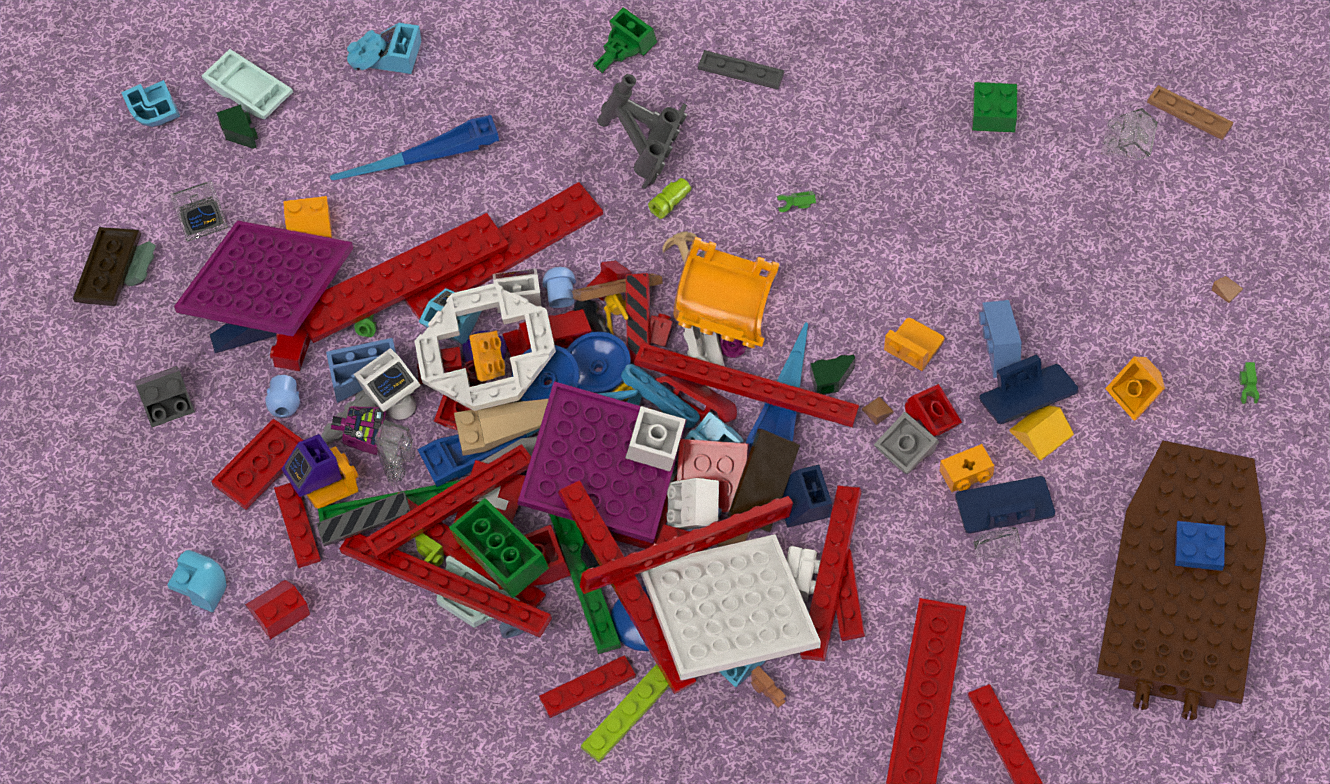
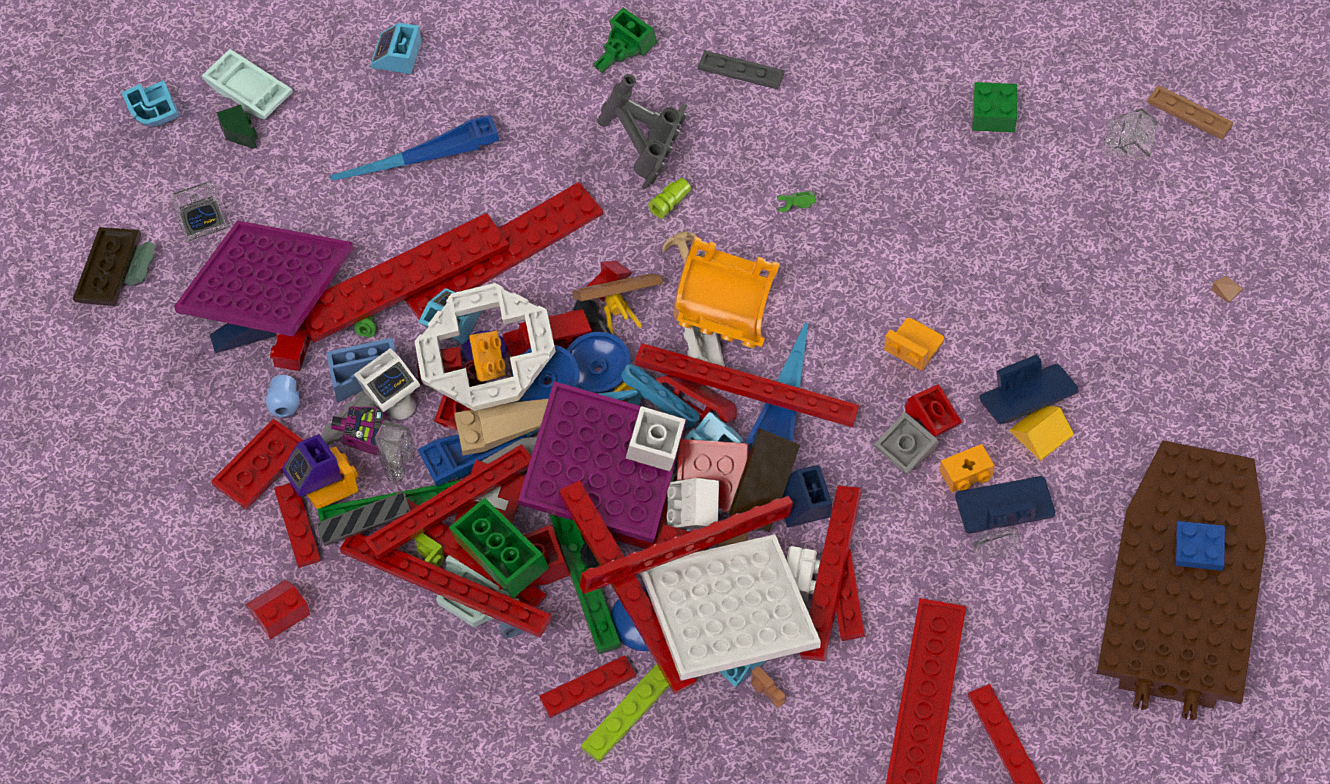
dark grey slope [134,366,195,428] -> none
medium azure brick [167,550,227,612] -> none
light orange slope [283,196,332,238] -> none
medium azure plate [347,30,386,70] -> none
white slope [493,268,542,313] -> none
light blue piece [543,267,576,308] -> none
tile [626,273,650,363] -> none
red bracket [650,313,675,348] -> none
magenta plate [719,339,747,358] -> none
dark green slope [810,354,855,395] -> none
medium nougat slope [862,397,894,425] -> none
medium blue wedge [979,300,1022,378] -> none
light orange slope [1105,356,1165,421] -> none
bright green plate [1239,362,1259,404] -> none

